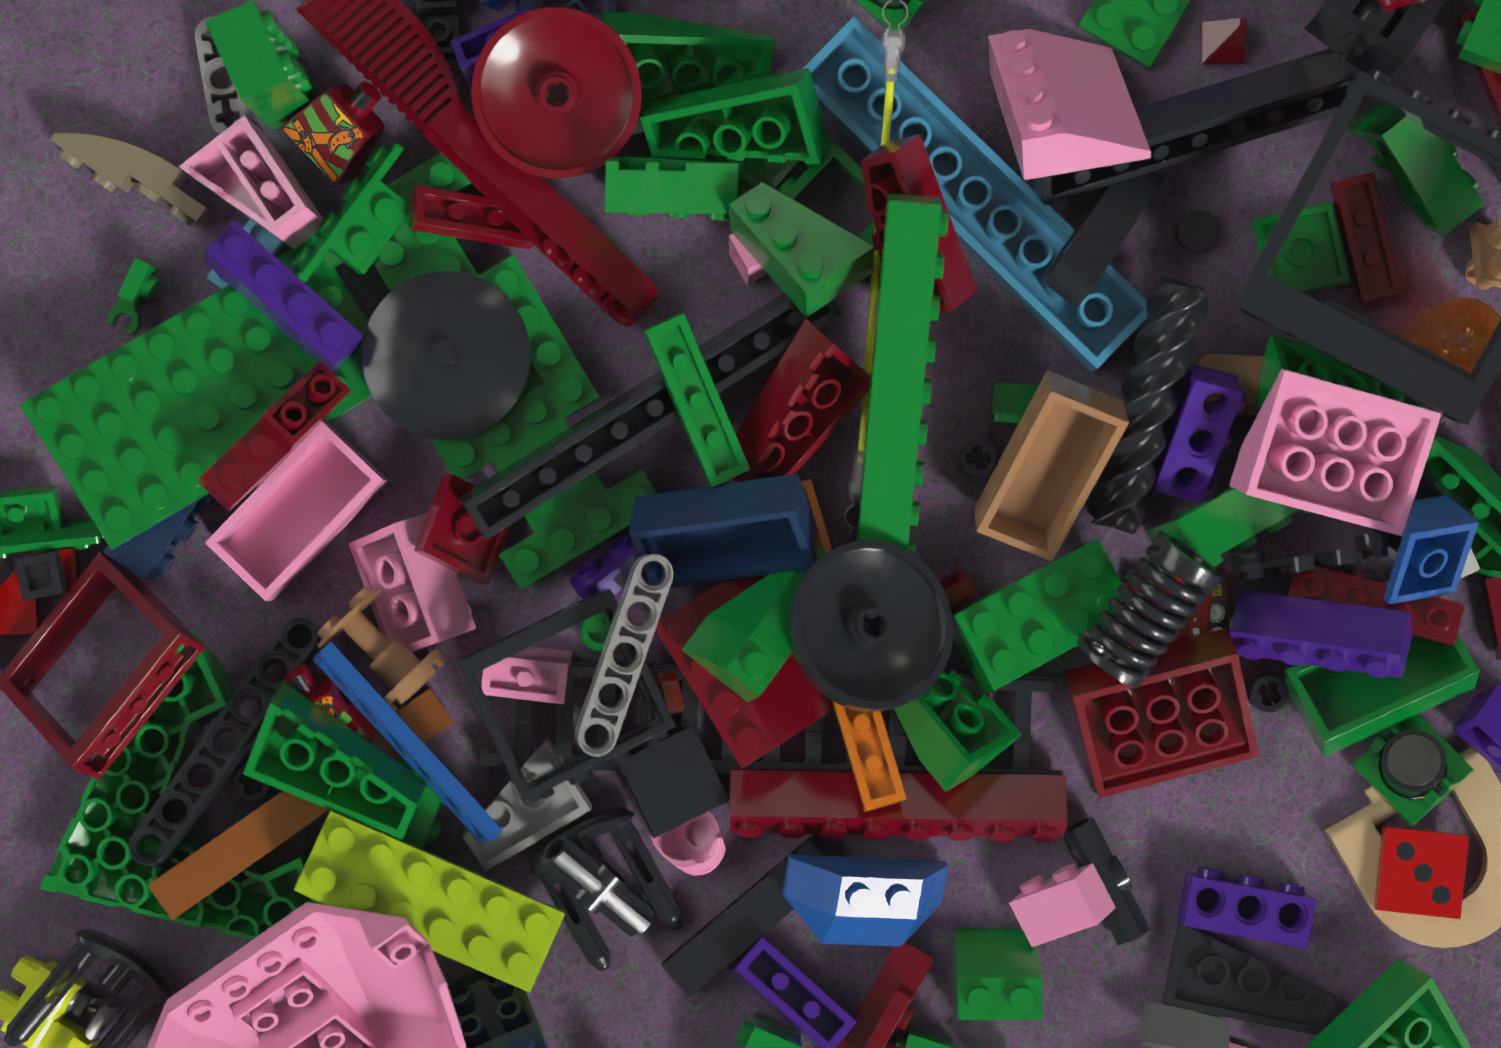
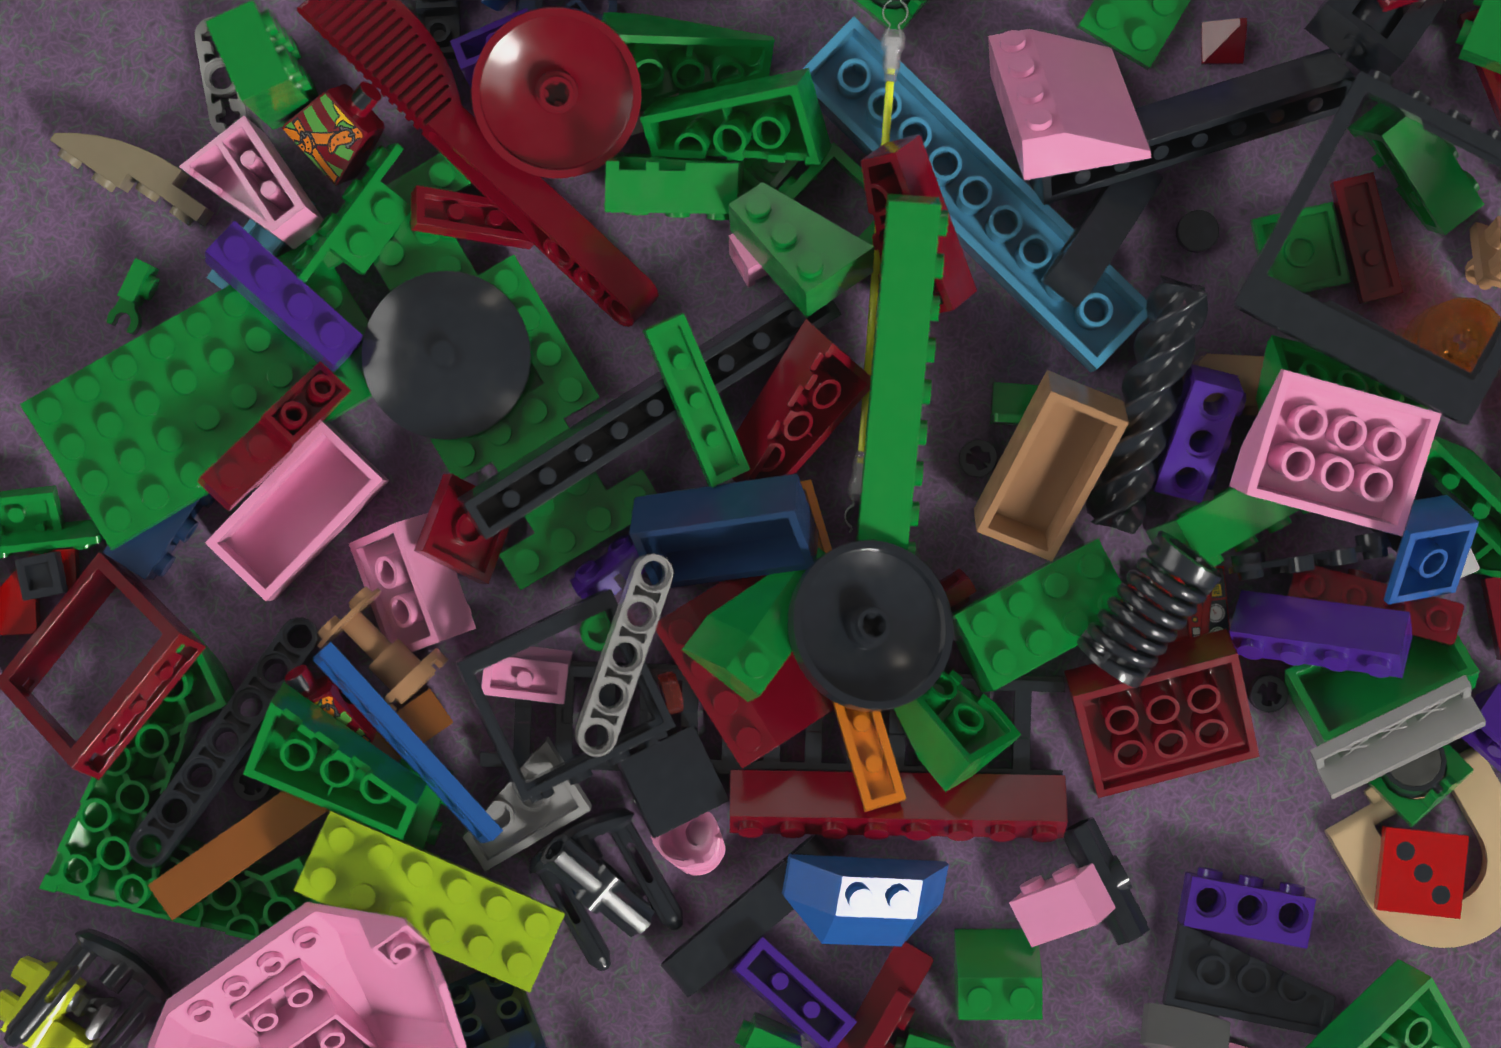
none -> light grey fence [1310,675,1486,799]

